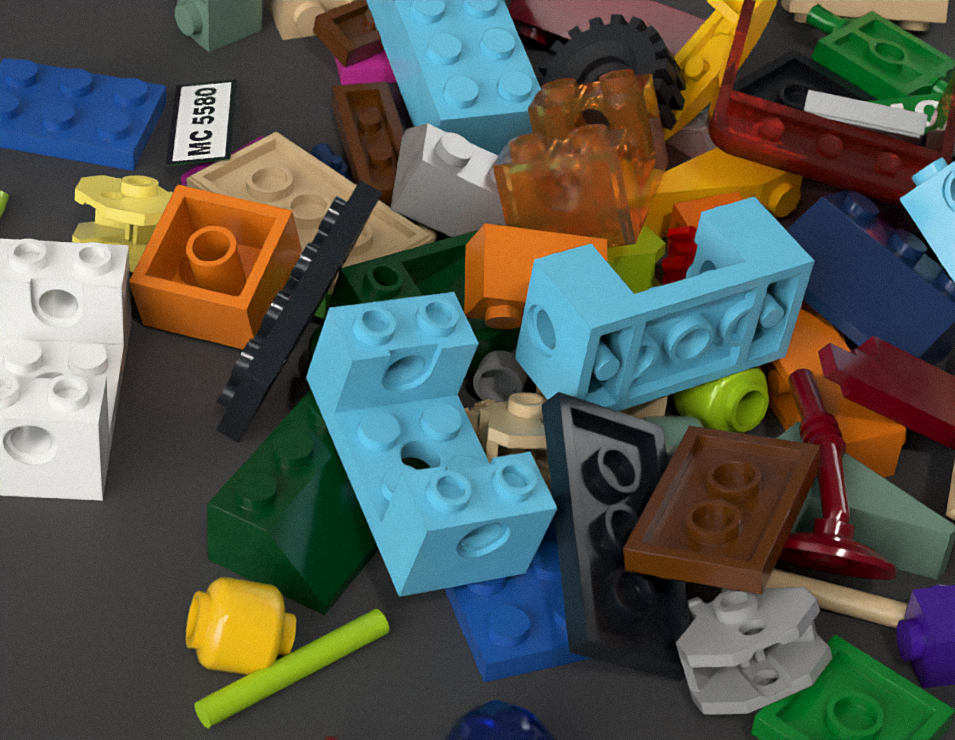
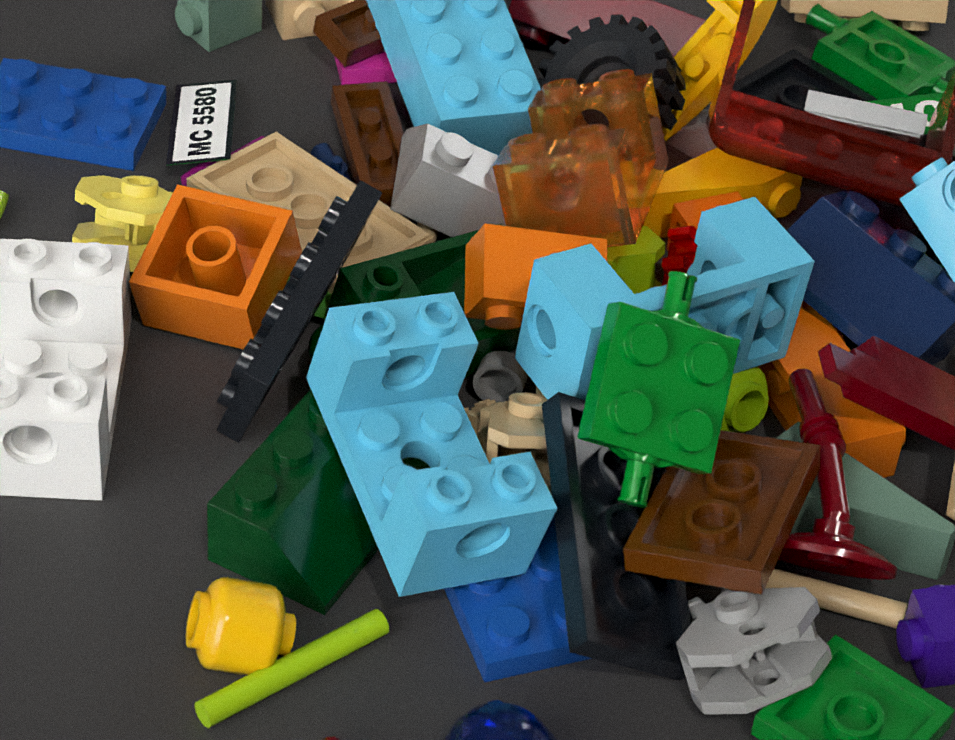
none -> green plate [577,271,740,508]

